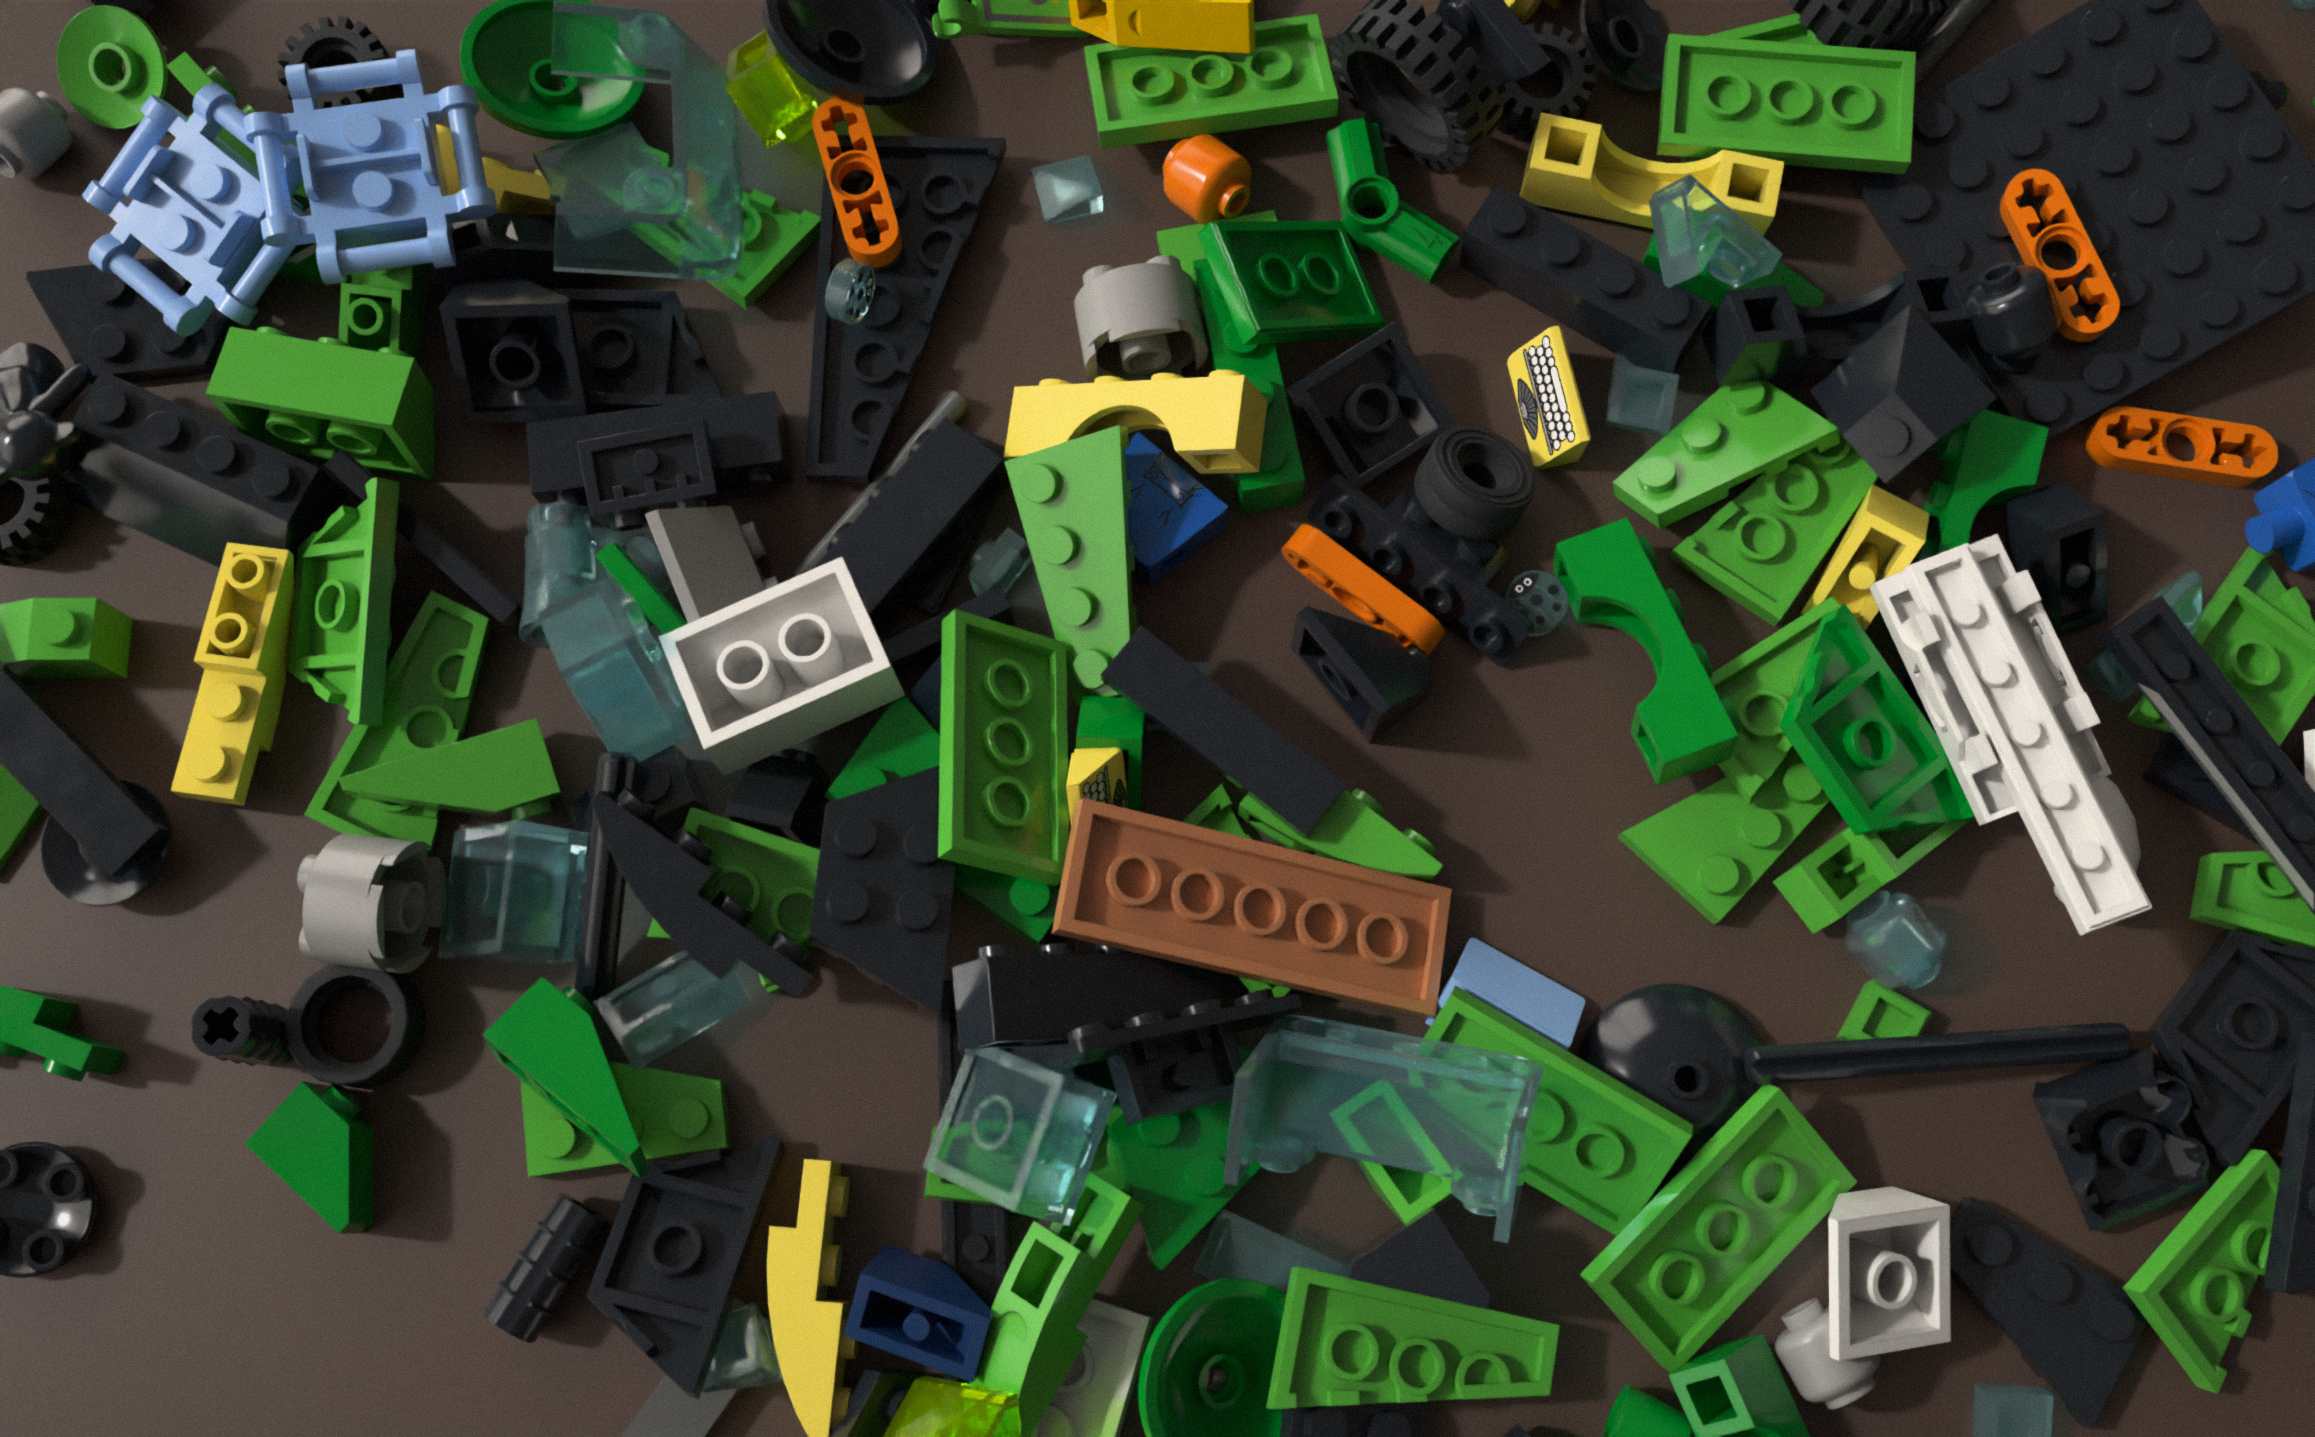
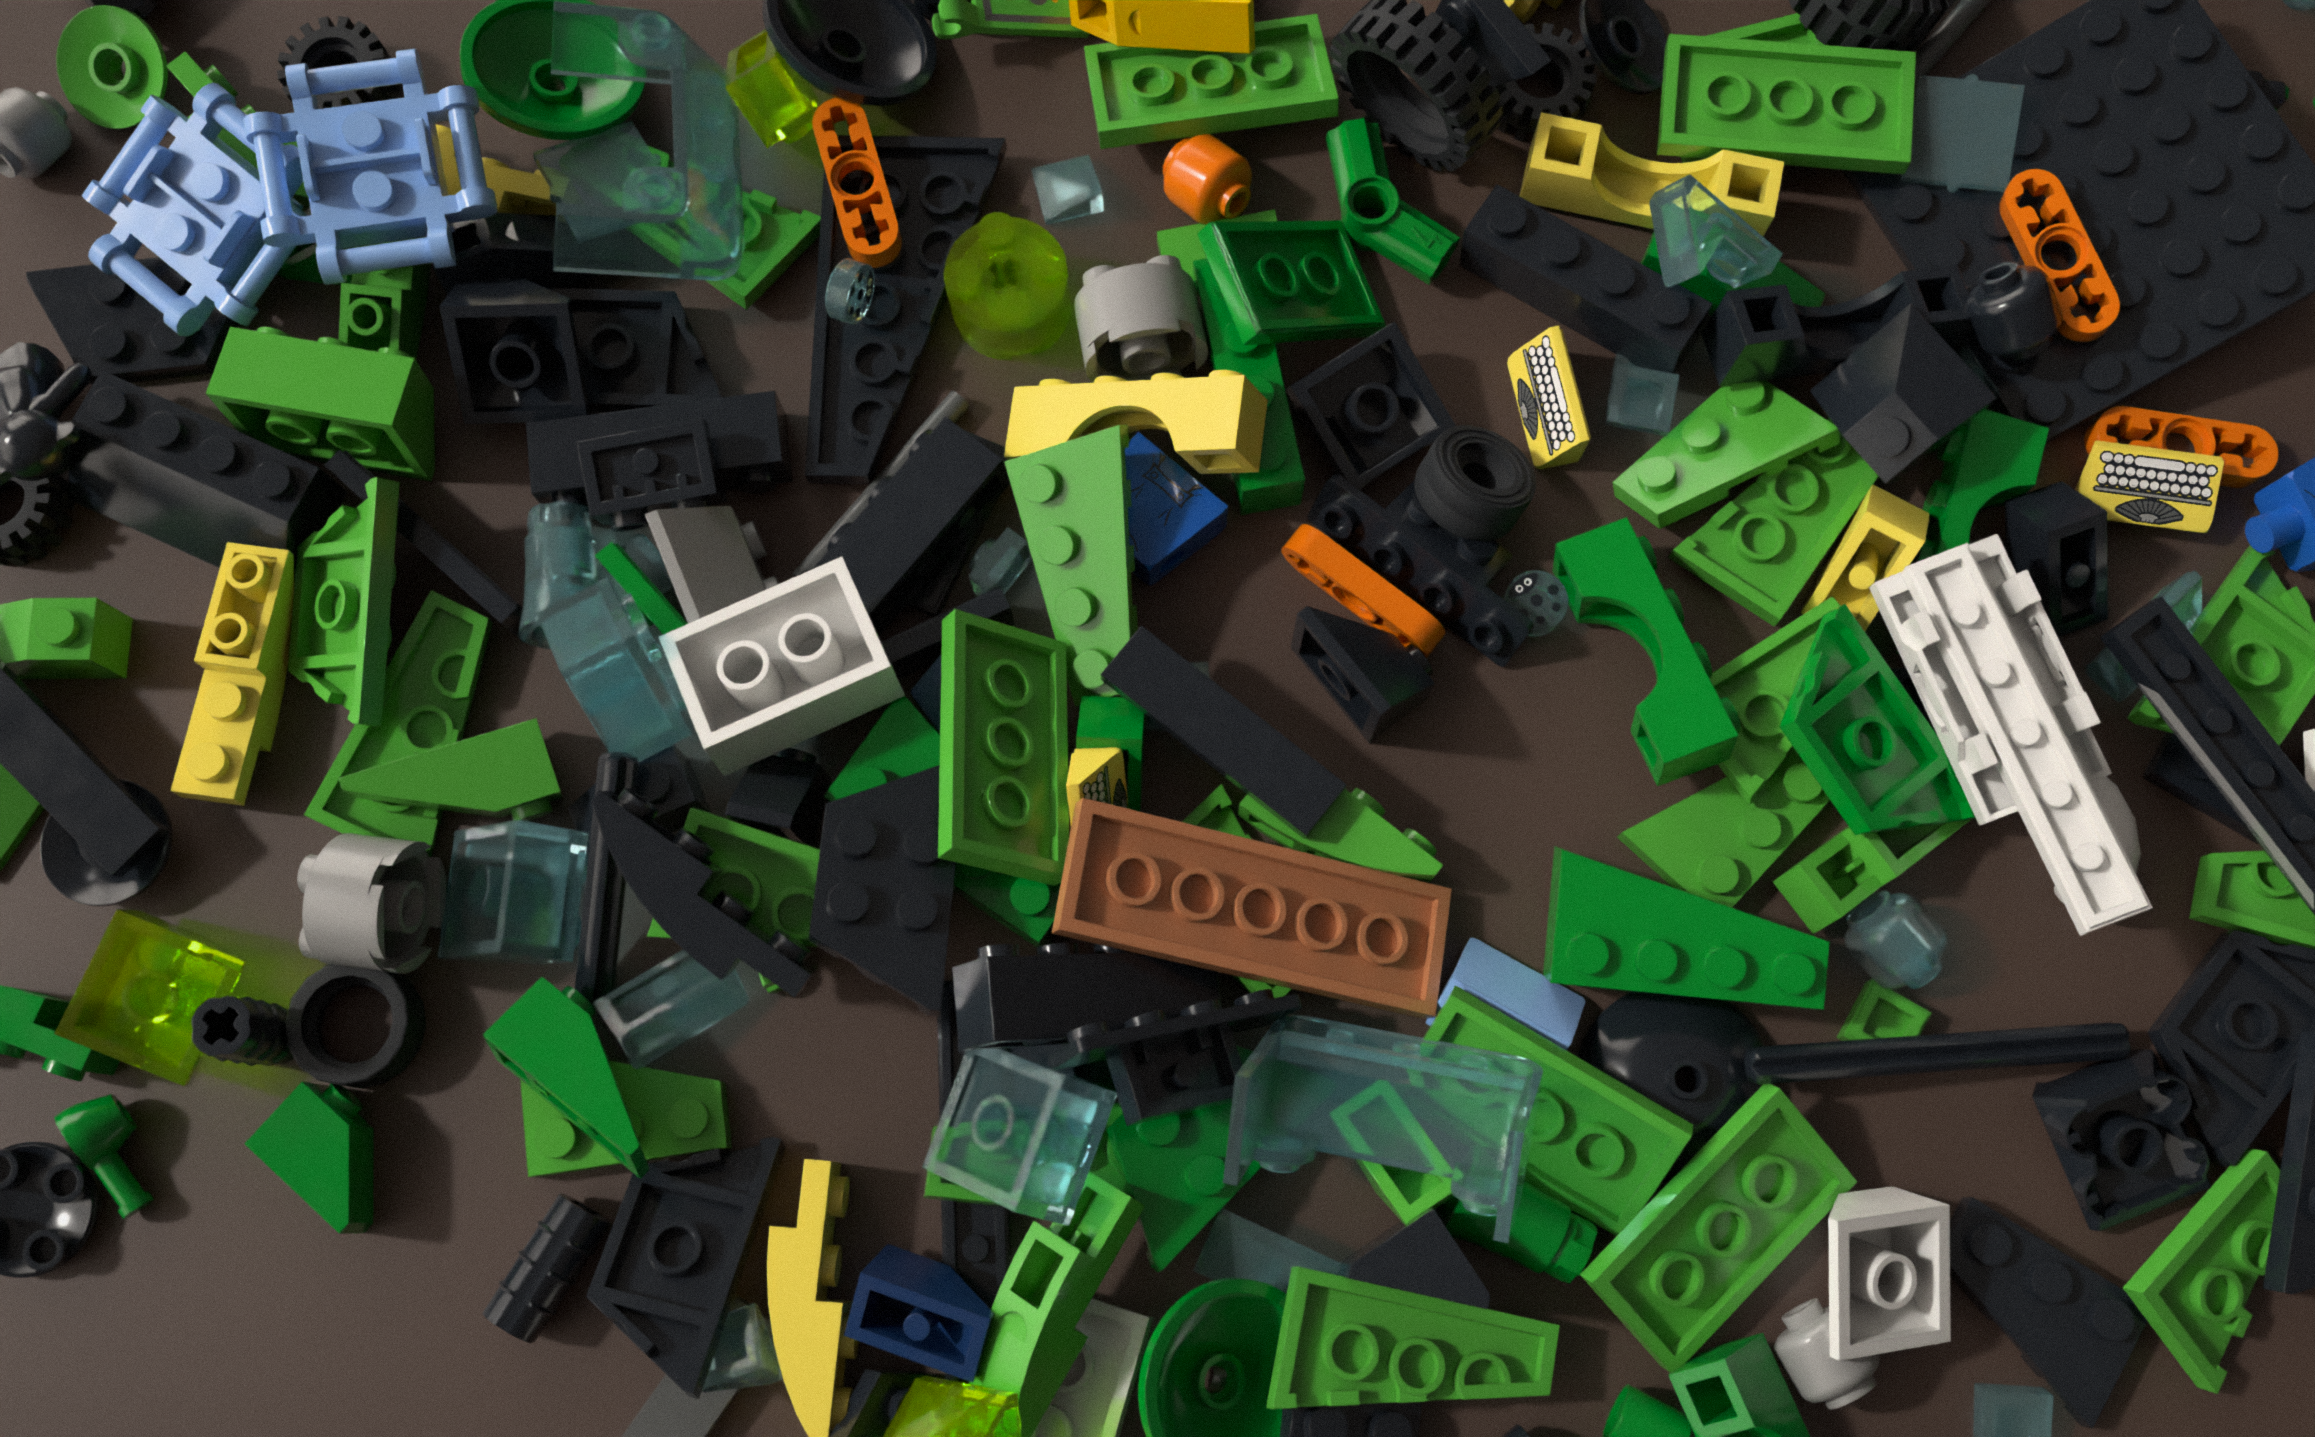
none -> clear neon green slope [54,909,248,1086]
none -> green bar [54,1094,155,1220]
none -> clear neon green brick [944,212,1071,360]
none -> green plant [1437,1146,1597,1284]
none -> green wedge [1543,846,1830,1010]
none -> clear light blue piece [1901,74,2025,193]
none -> slope [2075,440,2224,533]

